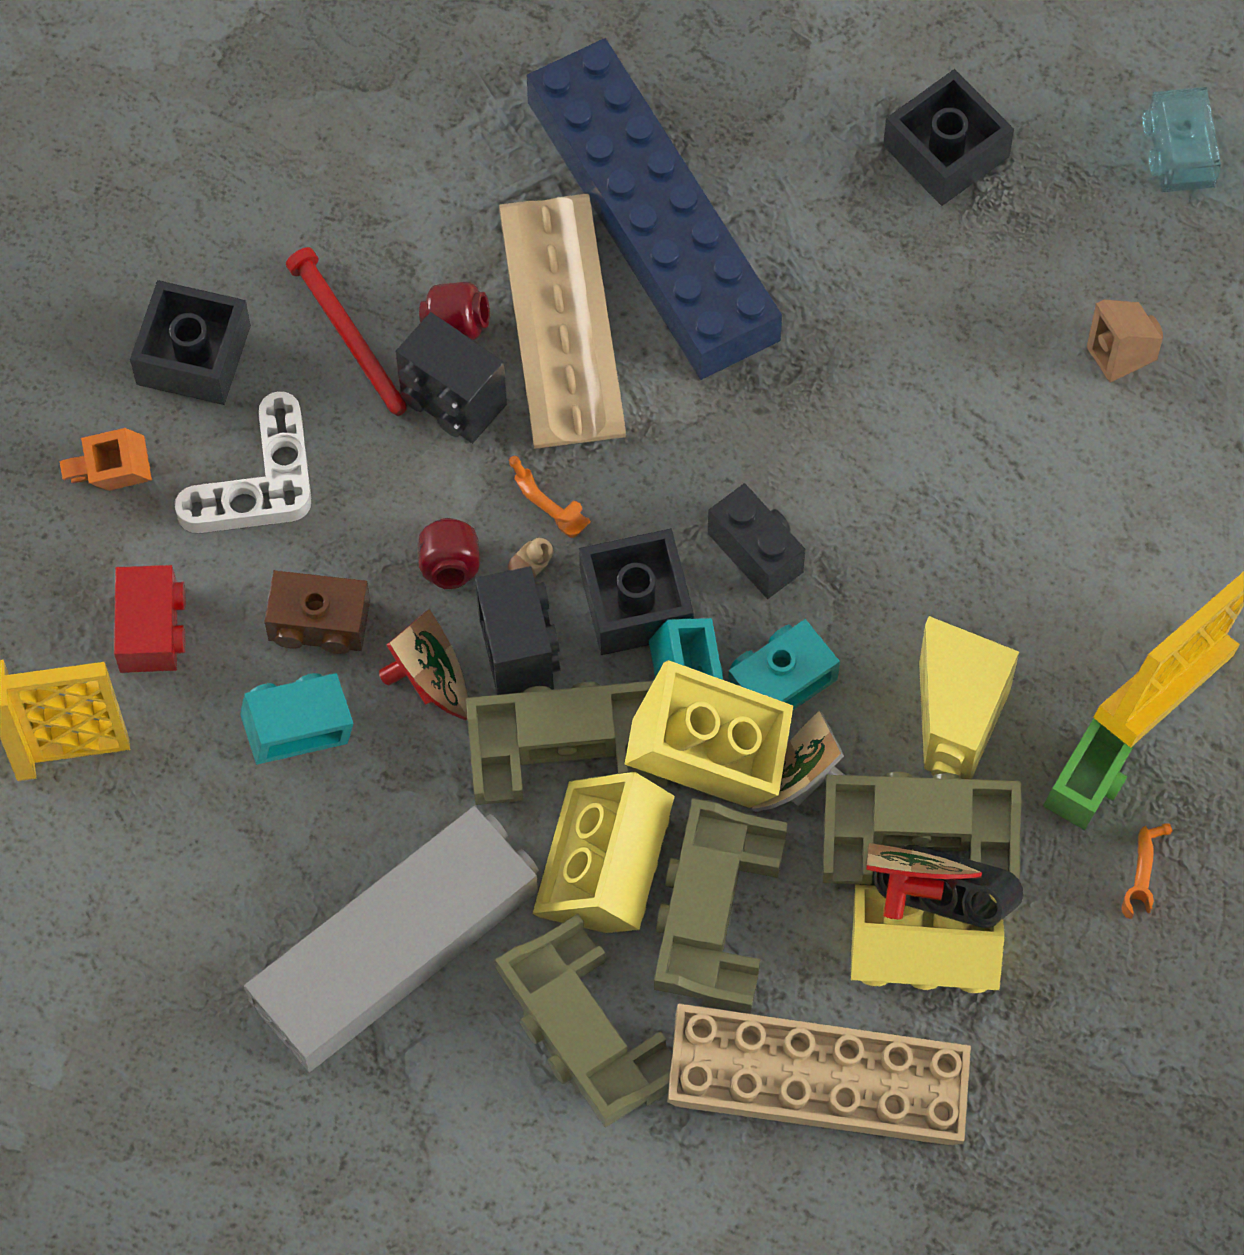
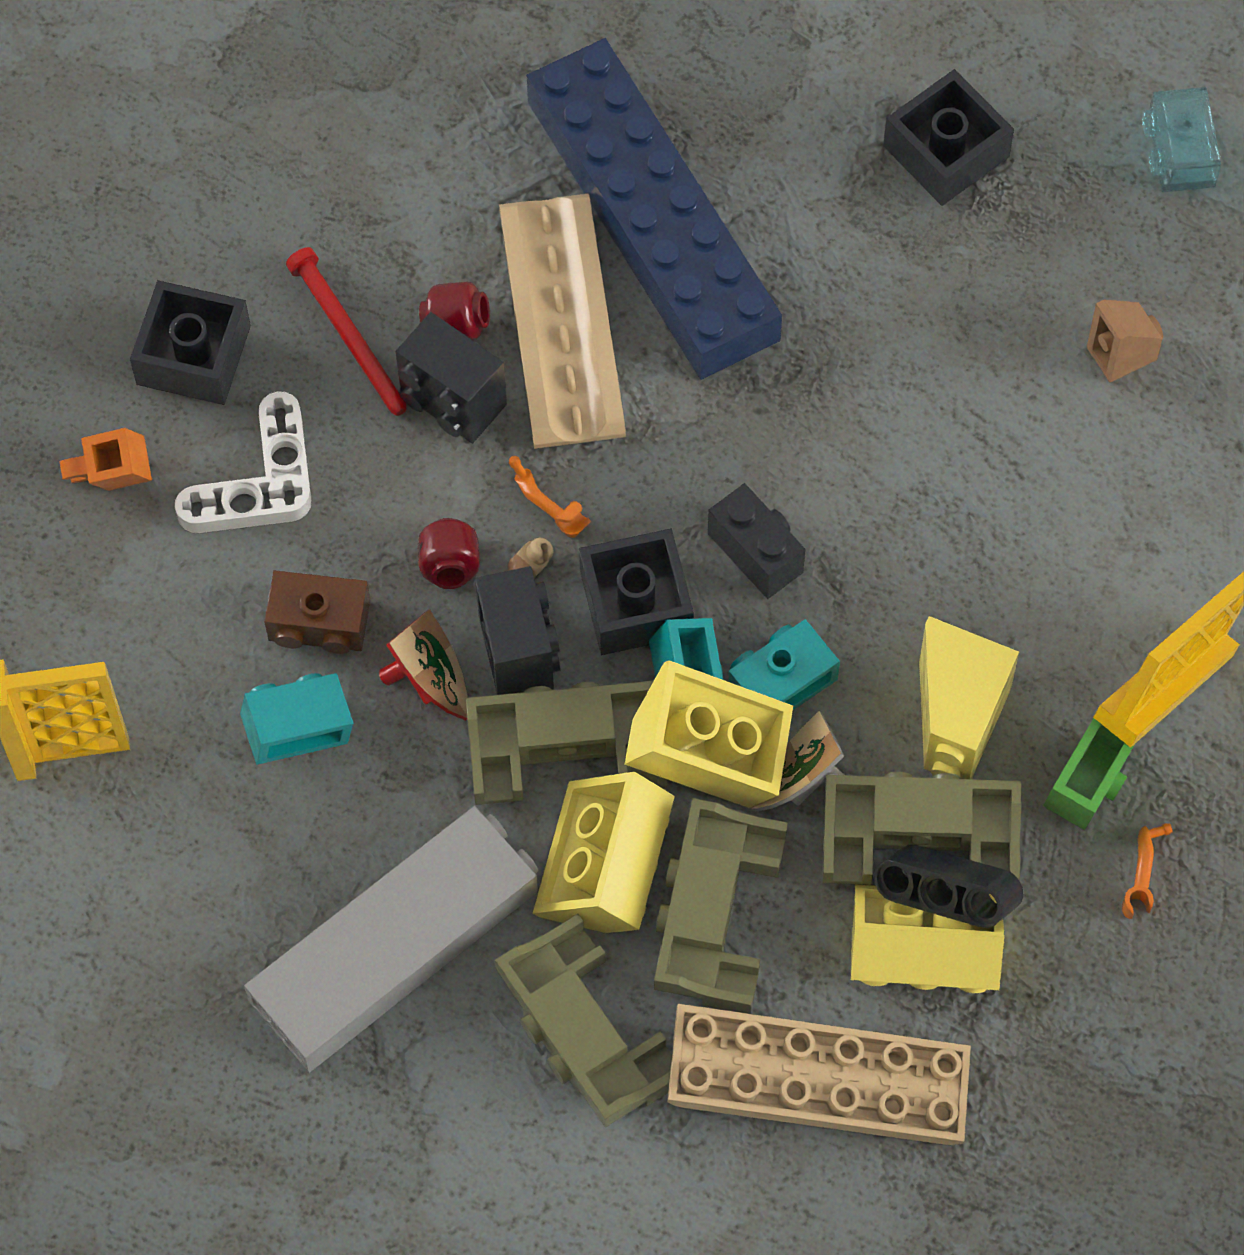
red brick [114,565,186,673] -> none
shield [866,843,982,920] -> none

